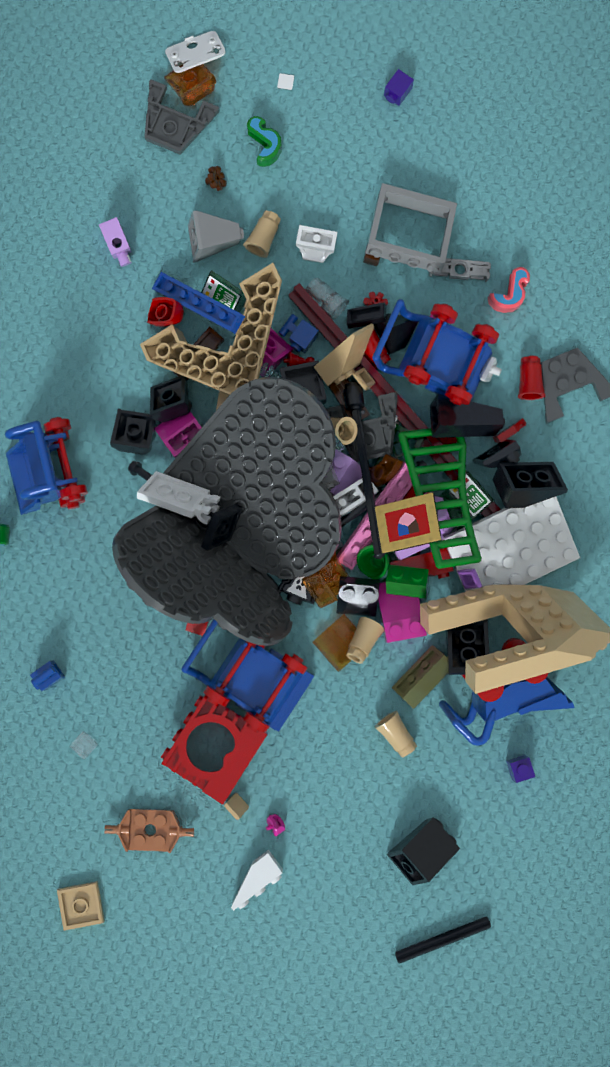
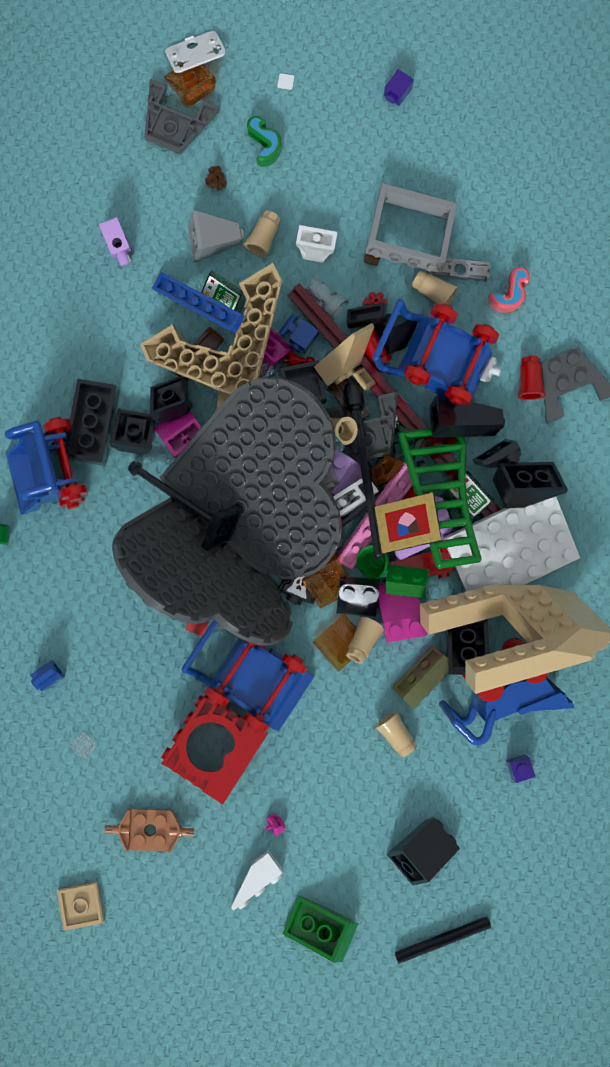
white tile [137,471,220,524] -> none
red piece [147,297,184,327] -> none
tan slope [224,793,249,820] -> none
medium lavender slope [457,569,482,589] -> none
red tile [492,418,527,443] -> none
none -> black brick [65,379,120,466]
none -> green slope [283,896,359,963]
none -> tan plant [412,270,458,305]

